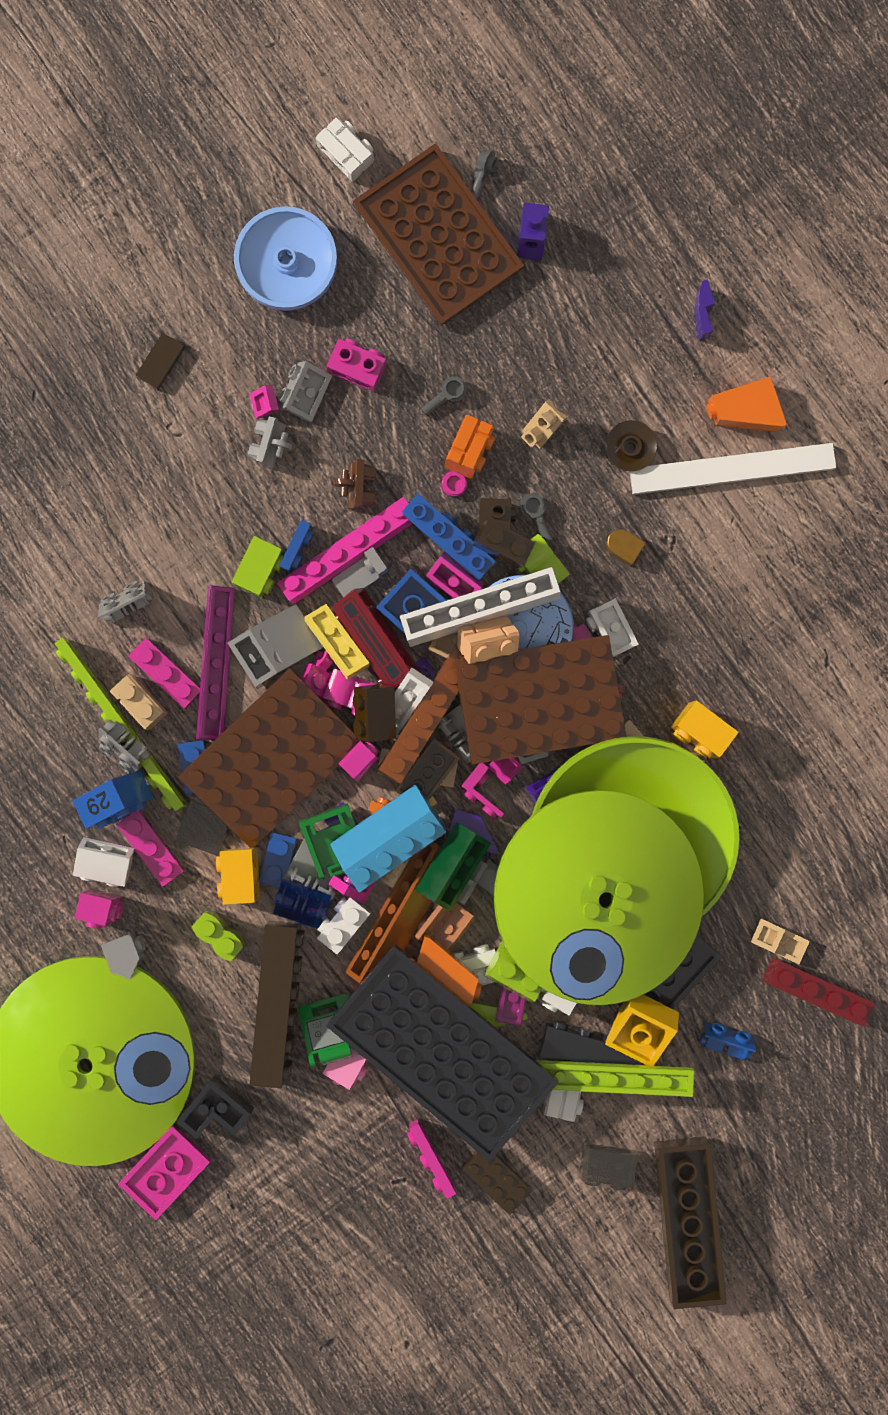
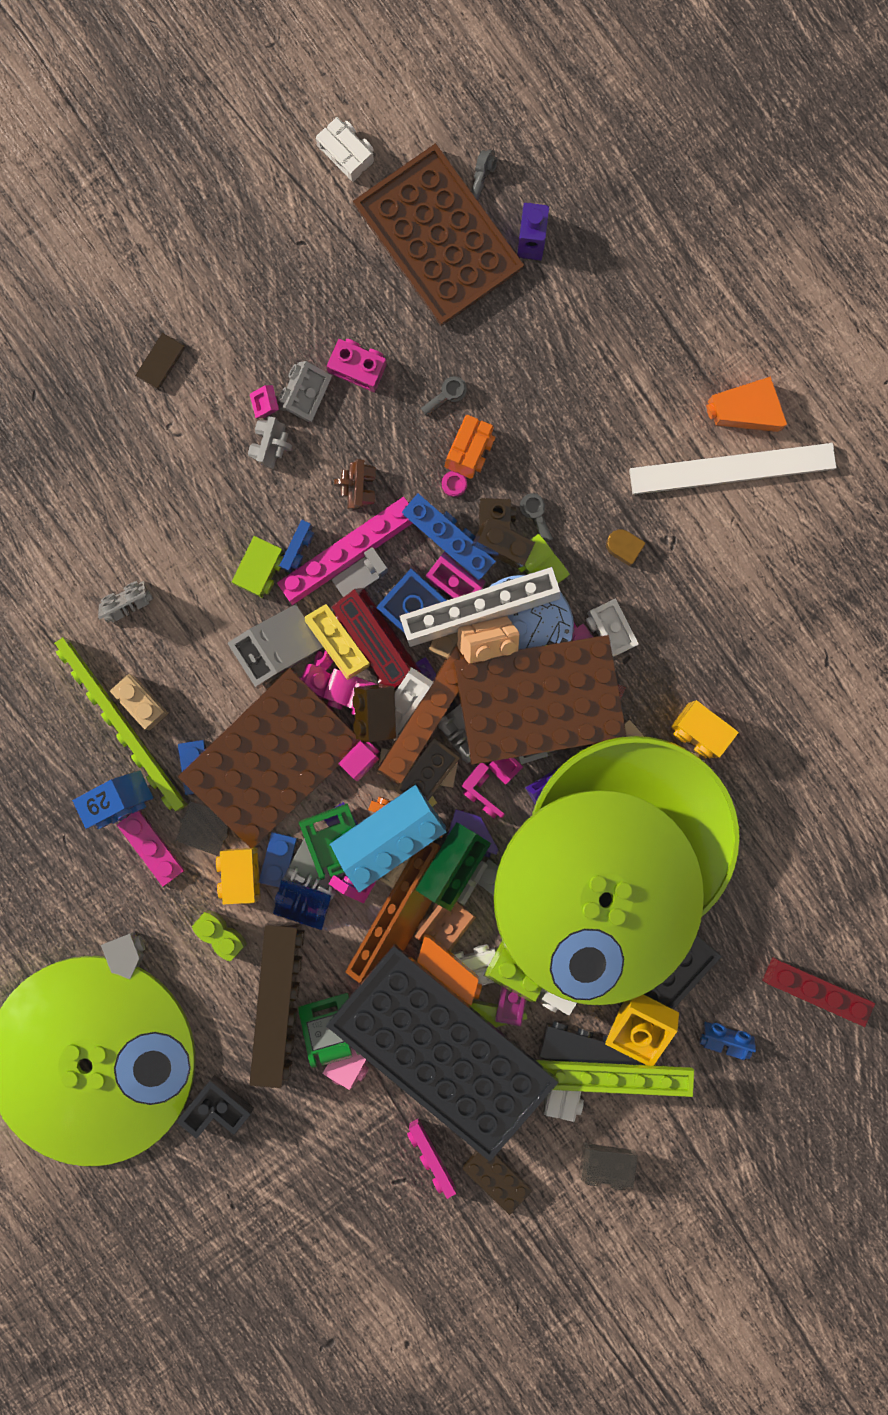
white brick [73,837,135,887] -> none
dark pink brick [74,889,124,929] -> none
light grey hinge [98,720,150,774] -> none
dark pink plate [118,1124,211,1220] -> none
dark pink plate [128,638,200,709] -> none
magenta tile [196,585,235,741] -> none
light blue dish [234,206,337,311] -> none
white brick [317,897,371,954] -> none
tan hips [521,399,567,449] -> none
dark brown dish [606,420,657,472] -> none
dark brown brick [654,1136,727,1309] -> none
dark purple slope [695,279,715,341] -> none
tan slope [751,919,810,964] -> none

